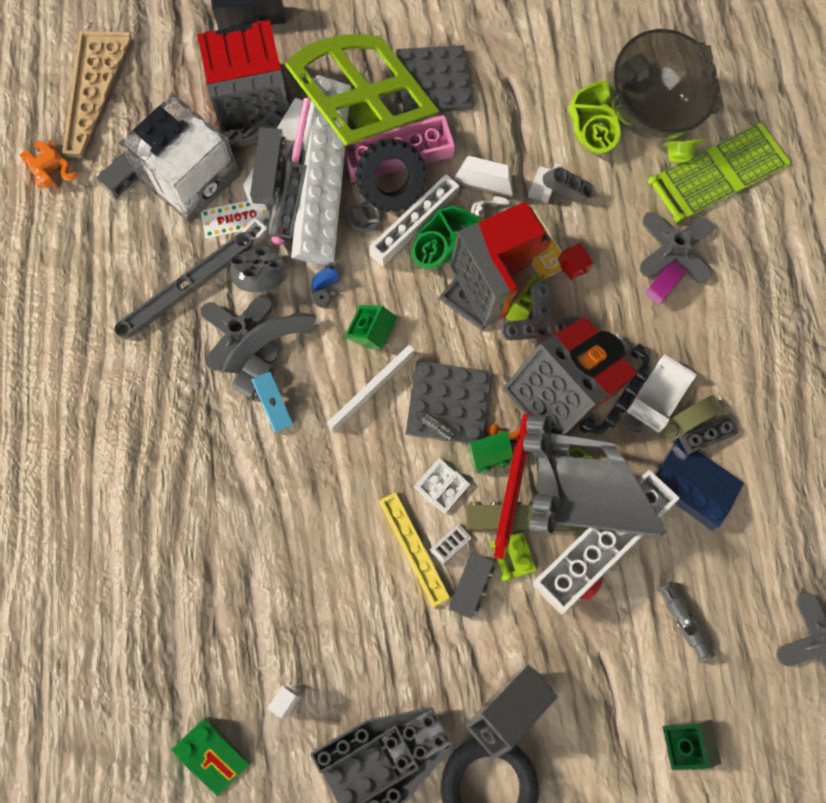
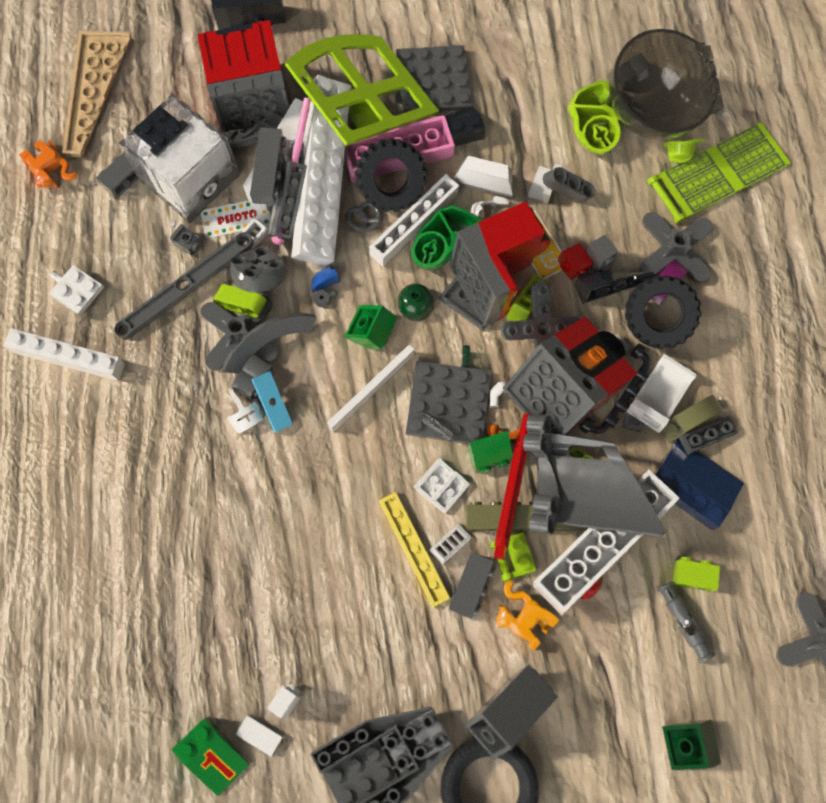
none -> white brick [4,328,125,381]
none -> white plate [49,265,104,316]
none -> dark grey brick [170,224,202,256]
none -> lime beam [212,284,267,318]
none -> white helmet [227,388,265,433]
none -> white tile [235,715,283,756]
none -> dark green cylinder [397,283,434,321]
none -> black slope [442,108,485,146]
none -> clear green tile [461,345,470,368]
none -> white arm [490,381,506,408]
none -> light orange animal [495,580,559,650]
none -> black wedge [574,272,654,304]
none -> dark grey brick [587,235,618,272]
none -> black tyre [625,276,702,349]
none -> lime brick [672,557,720,592]

